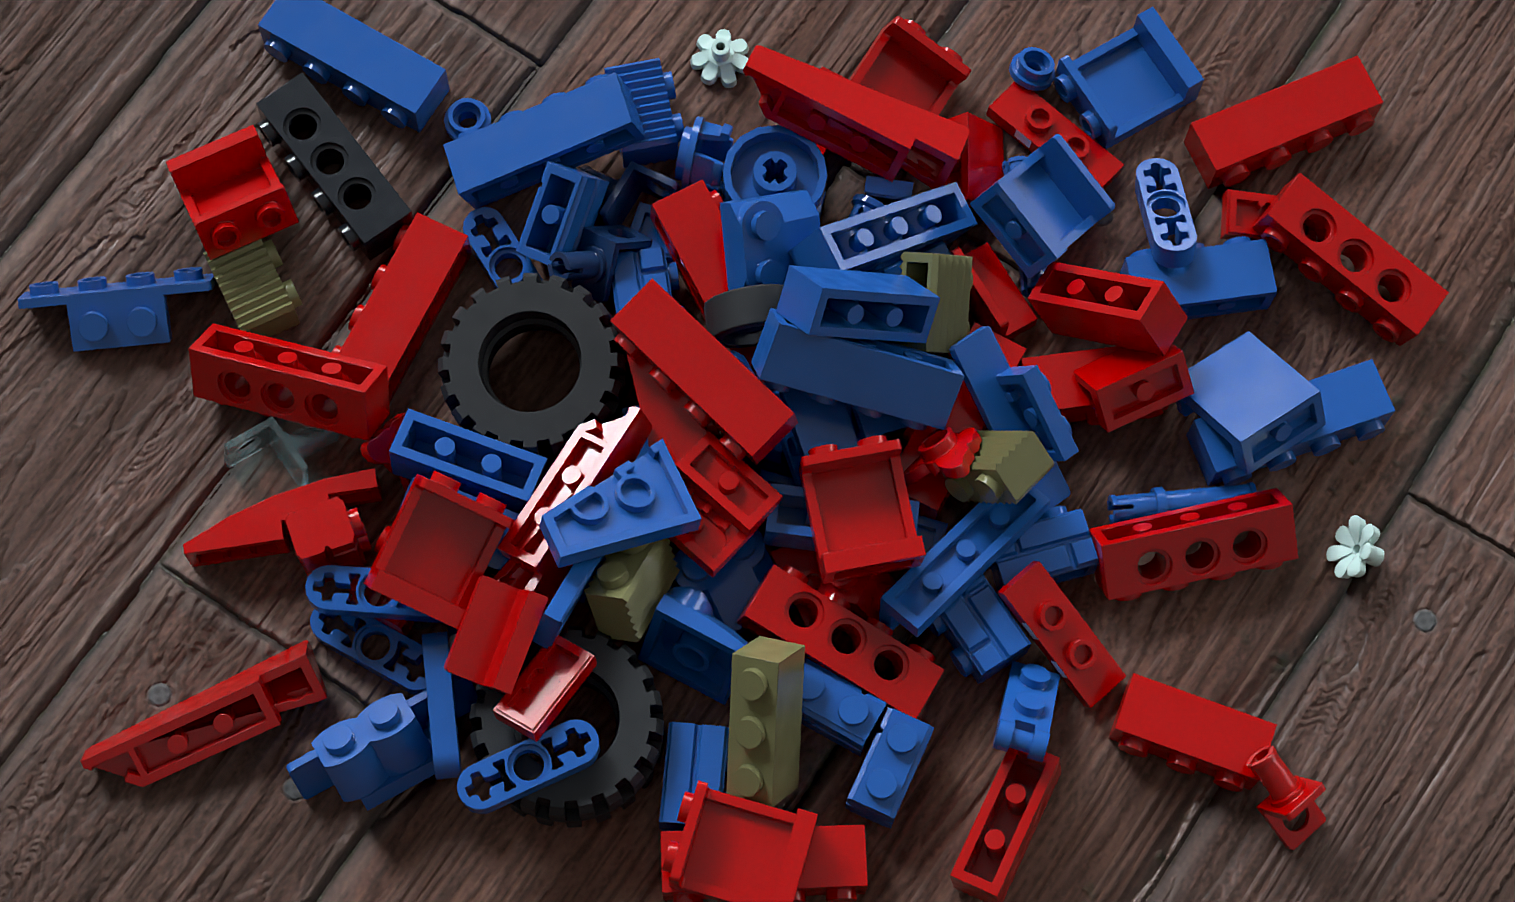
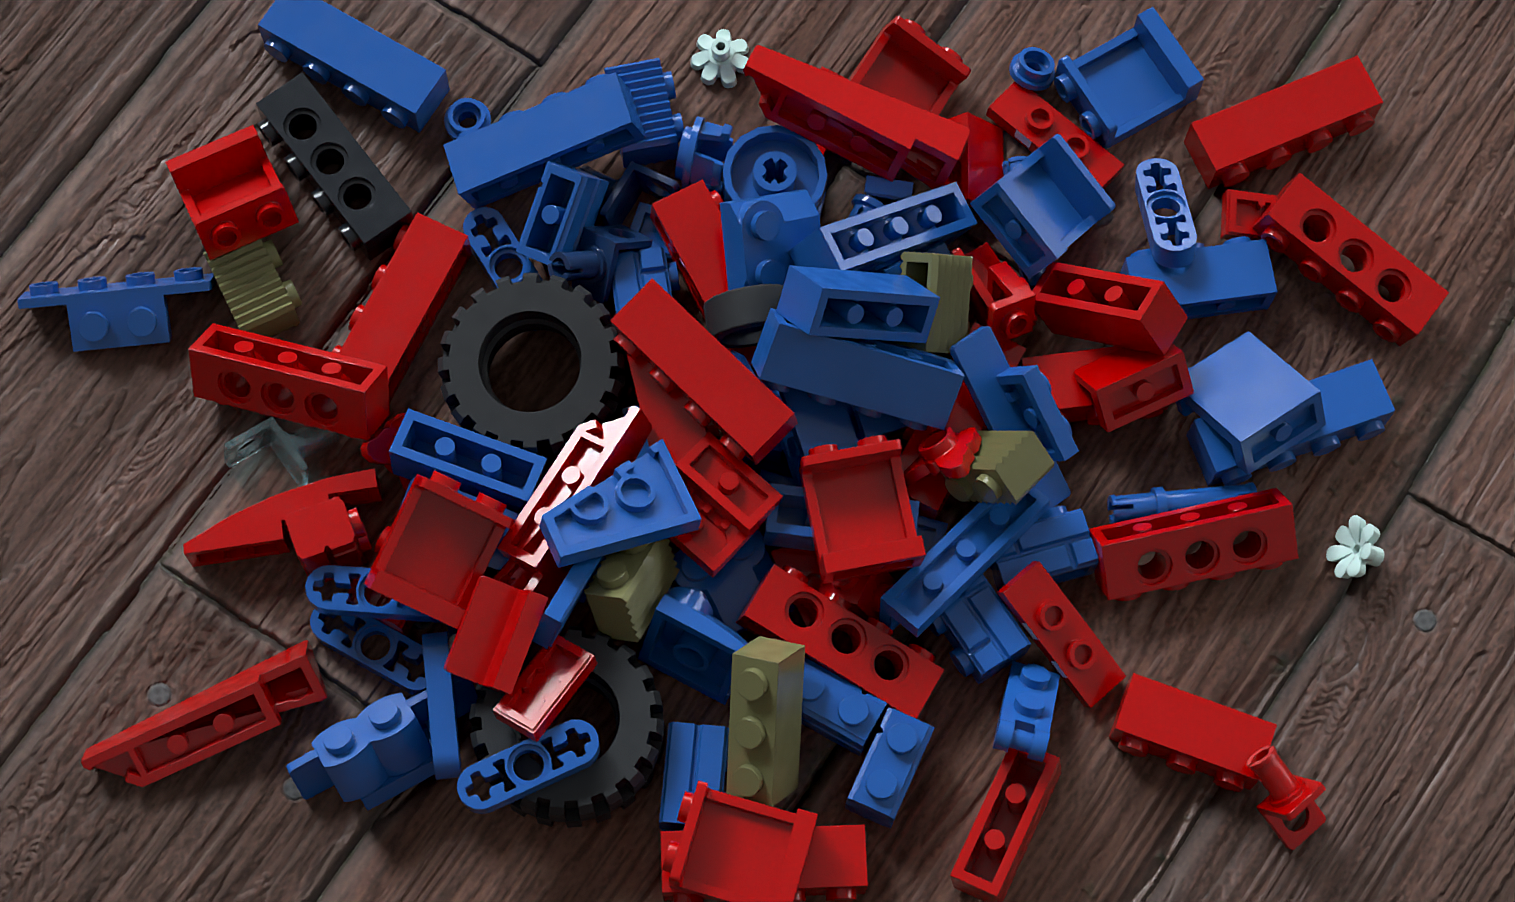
none -> red bracket [987,261,1036,343]

